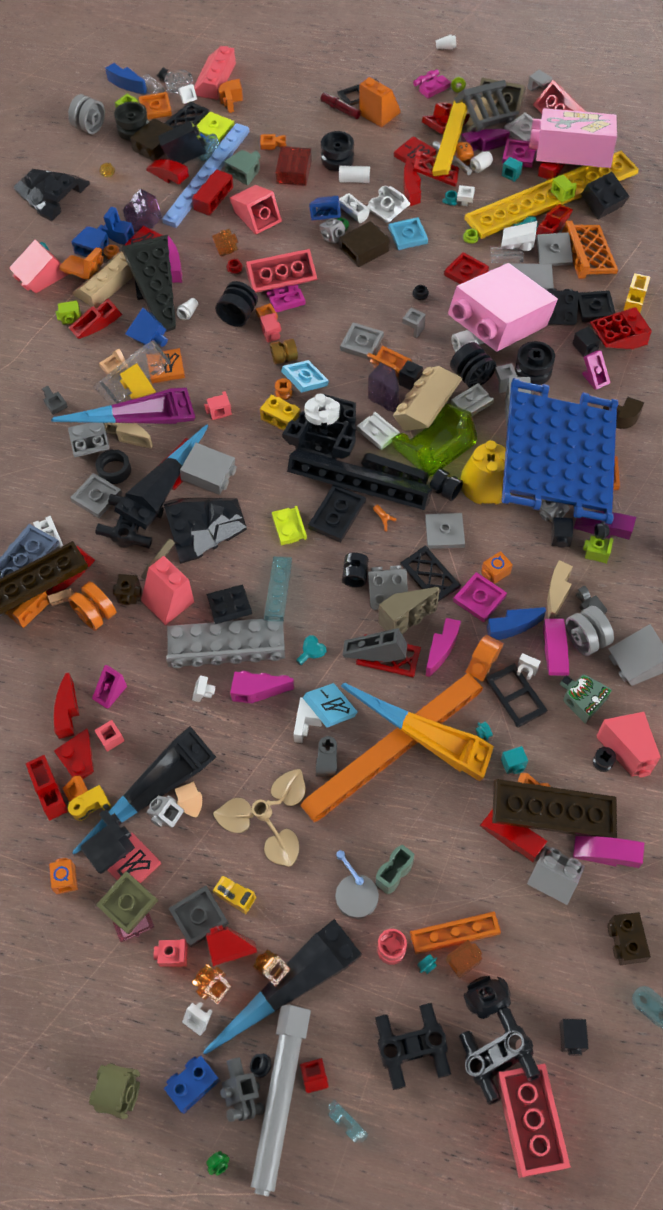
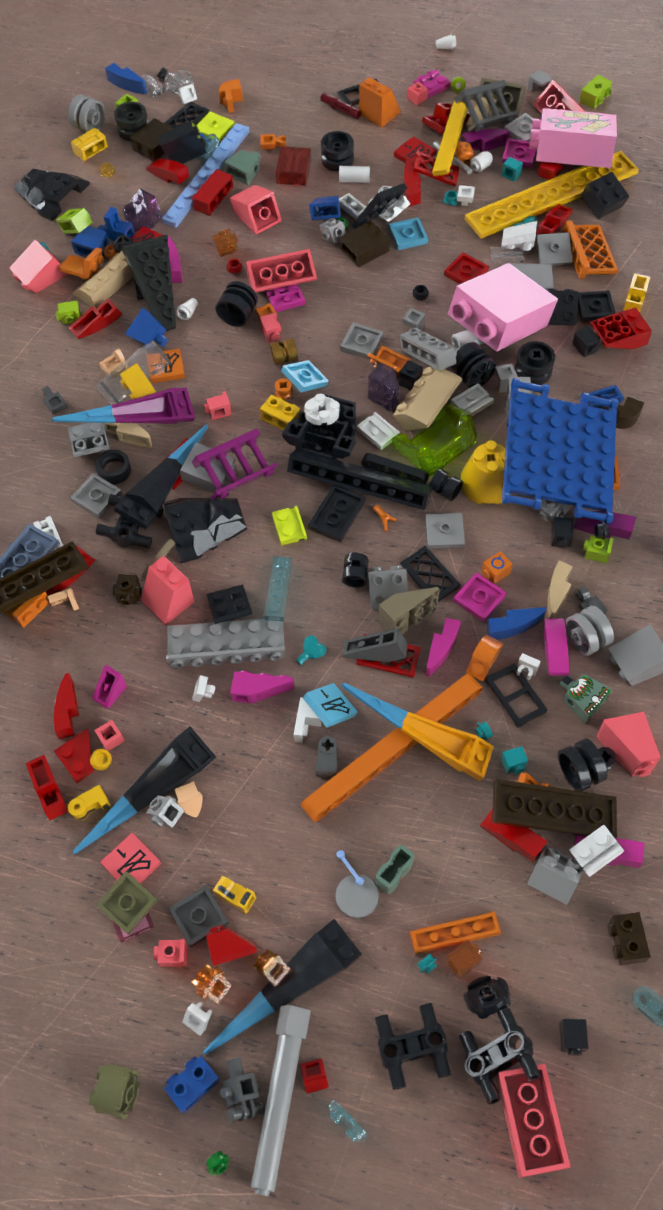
orange brick [49,858,78,894] -> none
orange plate [62,776,88,802] -> none
orange wheel [68,581,117,631] -> none
black bracket [81,809,135,874] -> none
orange tile [139,92,172,120] -> none
coral slope [194,46,236,100] -> none
tan plant [213,769,306,867] -> none
black plate [250,1053,271,1078] -> none
coral wheel [378,929,407,965] -> none
lime plate [463,229,479,244] -> none
lime brick [551,175,577,202] -> none
dark pink slope [582,350,611,390] -> none
none -> lime brick [56,208,93,234]
none -> yellow brick [71,128,108,161]
none -> yellow tile [90,749,112,771]
none -> black wheel [113,235,132,253]
none -> magenta fence [192,428,278,500]
none -> black plate [352,183,408,229]
none -> light grey brick [400,328,457,371]
none -> coral plate [407,82,428,105]
none -> black wheel [557,738,608,791]
none -> white plate [570,825,624,877]
none -> lime brick [579,74,612,109]
none -> blue tile [588,385,624,408]

